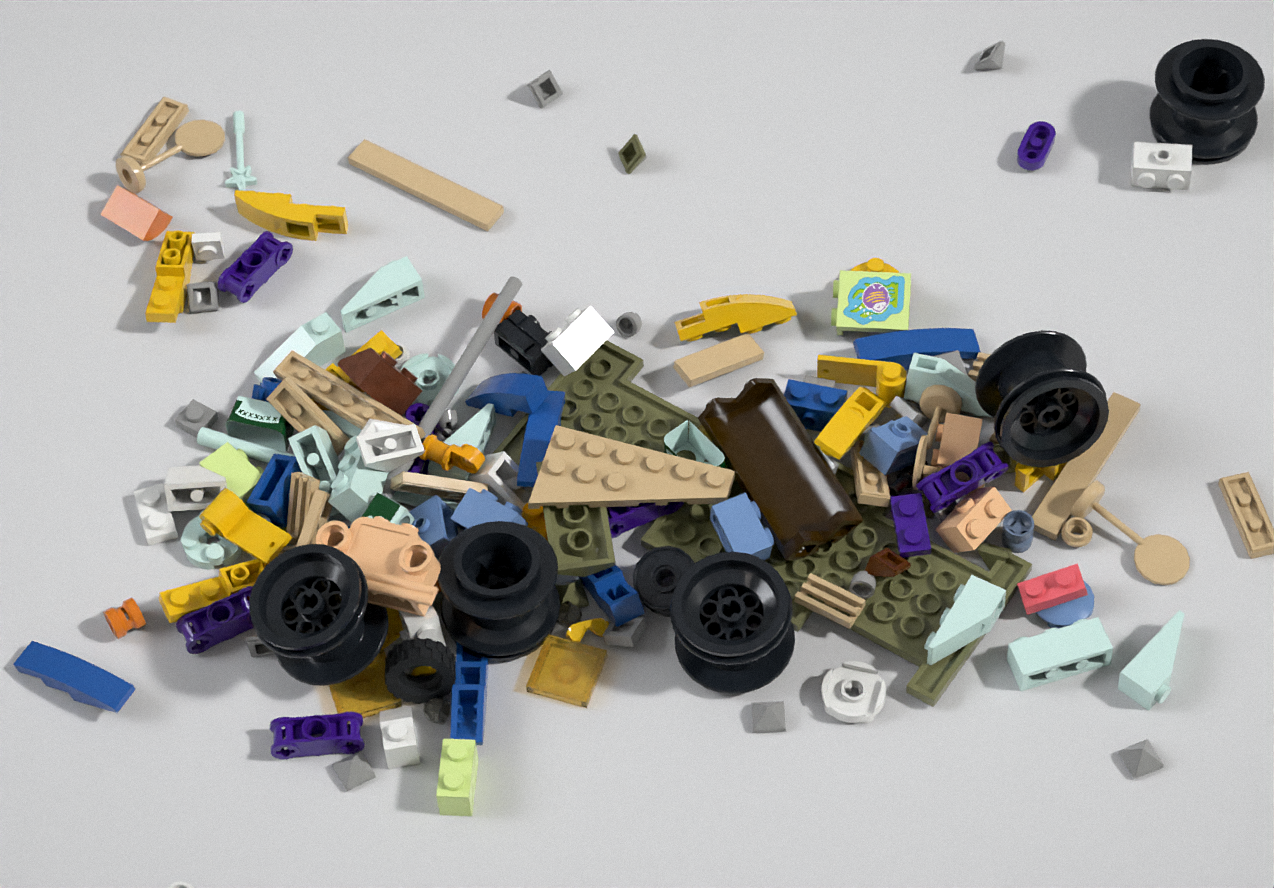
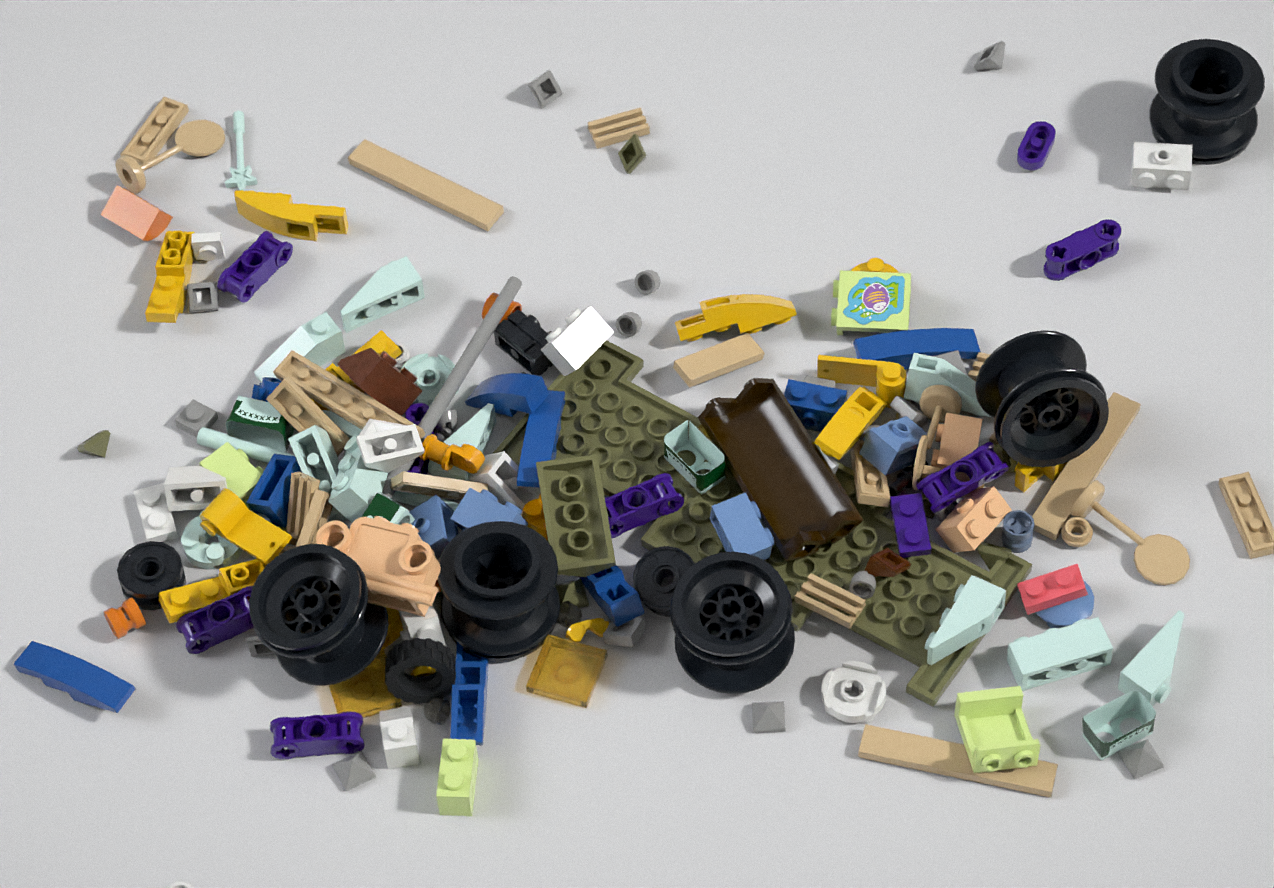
tan wing [528,425,735,509] -> none
none -> olive slope [77,430,111,458]
none -> black wheel [117,541,186,610]
none -> tan tile [587,107,650,149]
none -> light grey hinge [635,270,661,295]
none -> tan tile [858,724,1058,798]
none -> yellowish green panel [954,686,1041,773]
none -> dark purple piece [1044,219,1121,281]
none -> light aqua piece [1082,691,1156,761]

